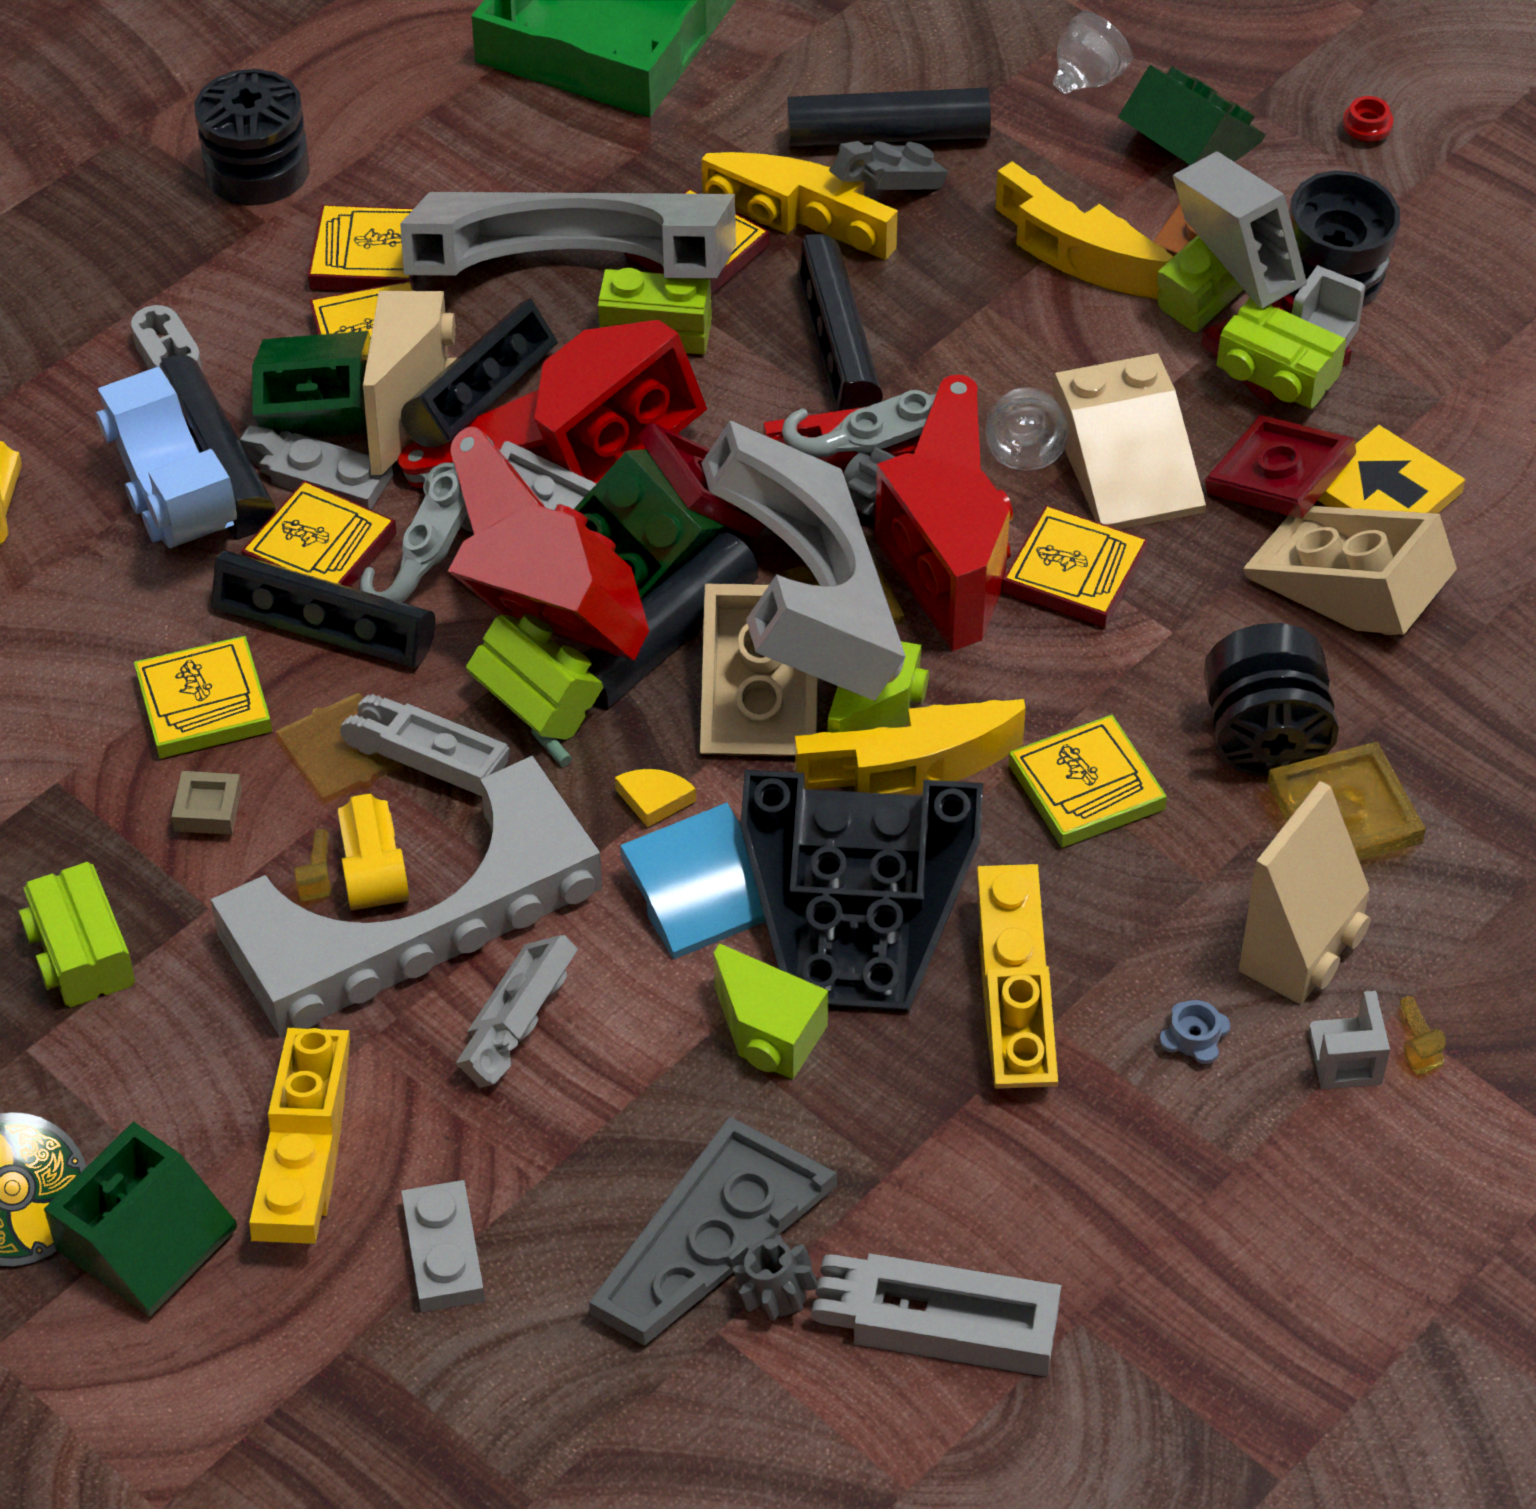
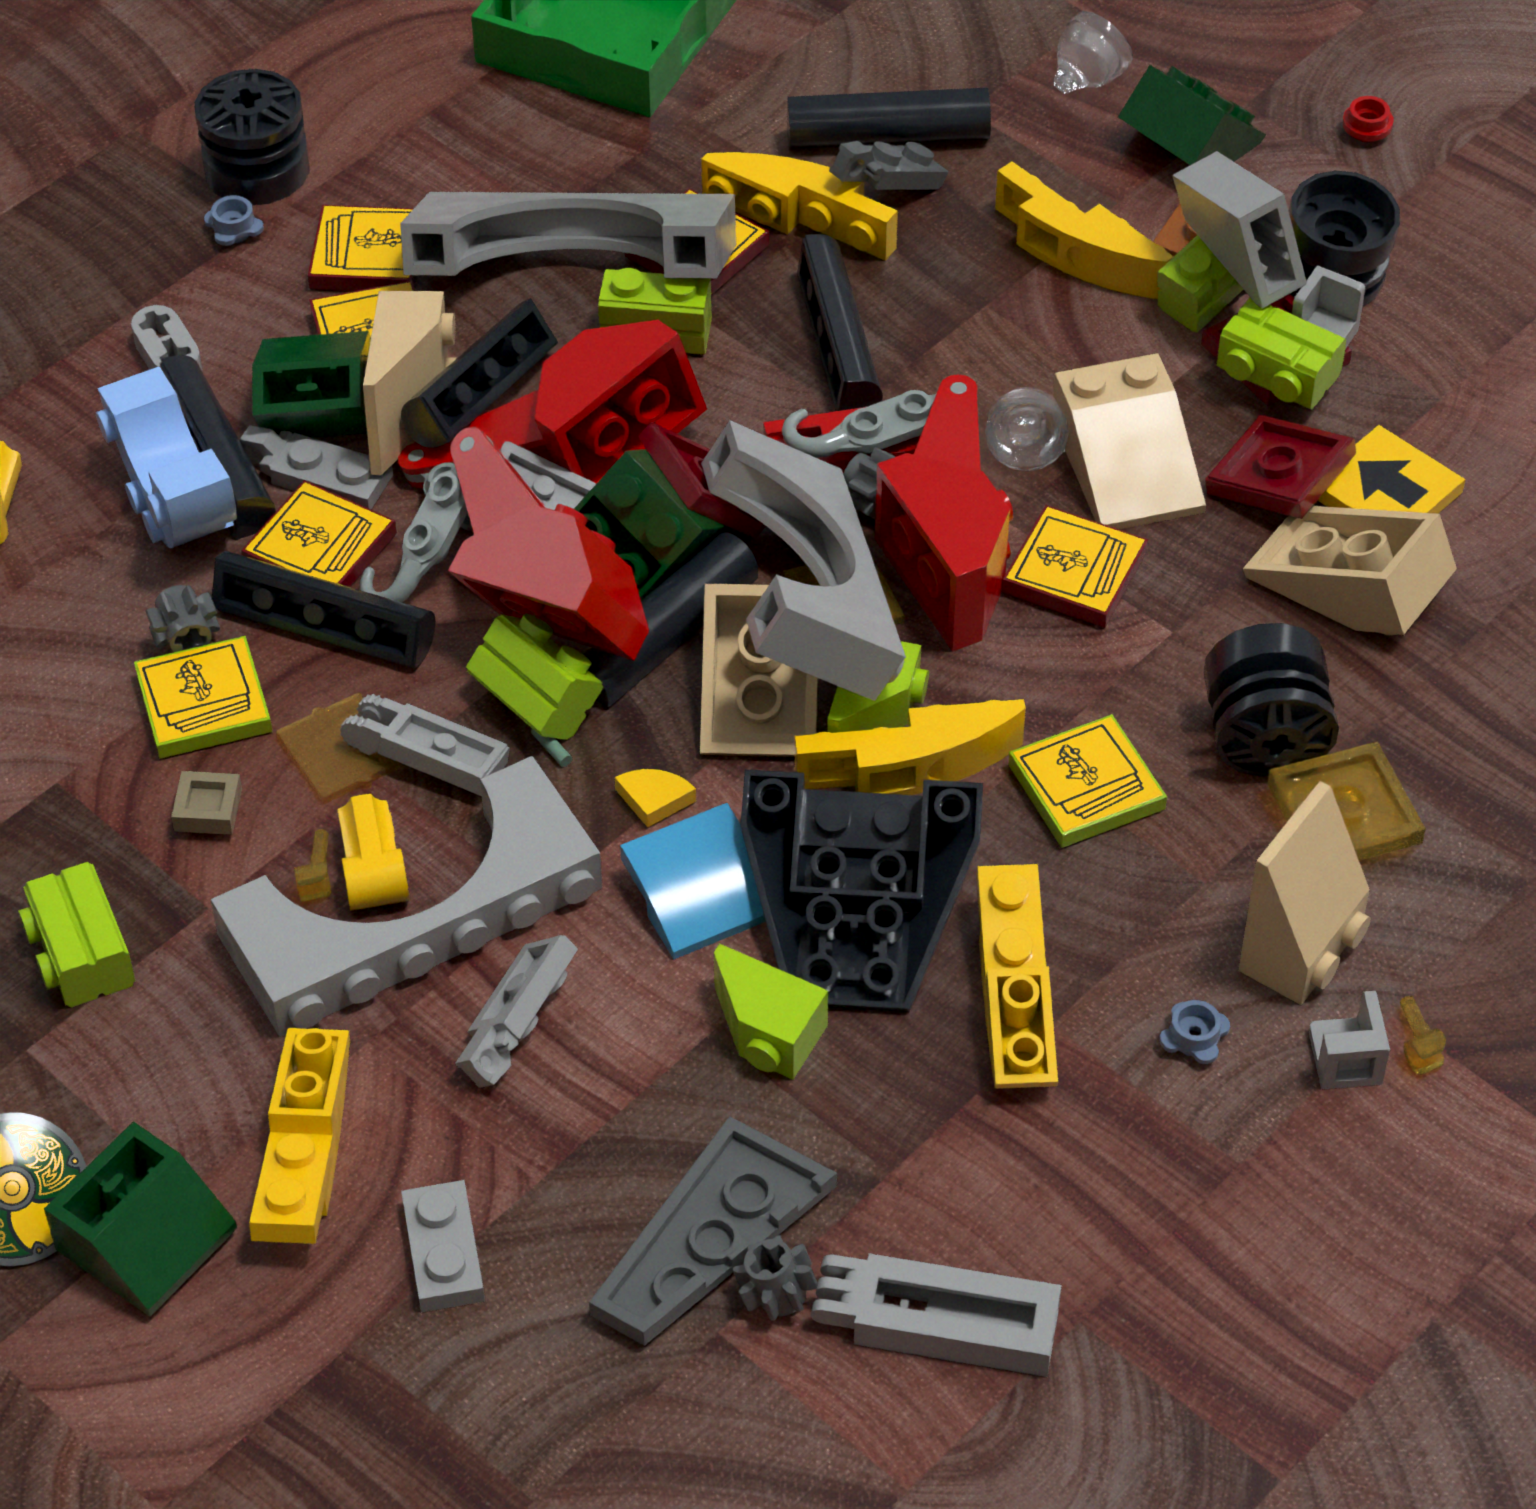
none -> dark grey gear [146,585,220,652]
none -> sand blue plate [204,196,264,246]

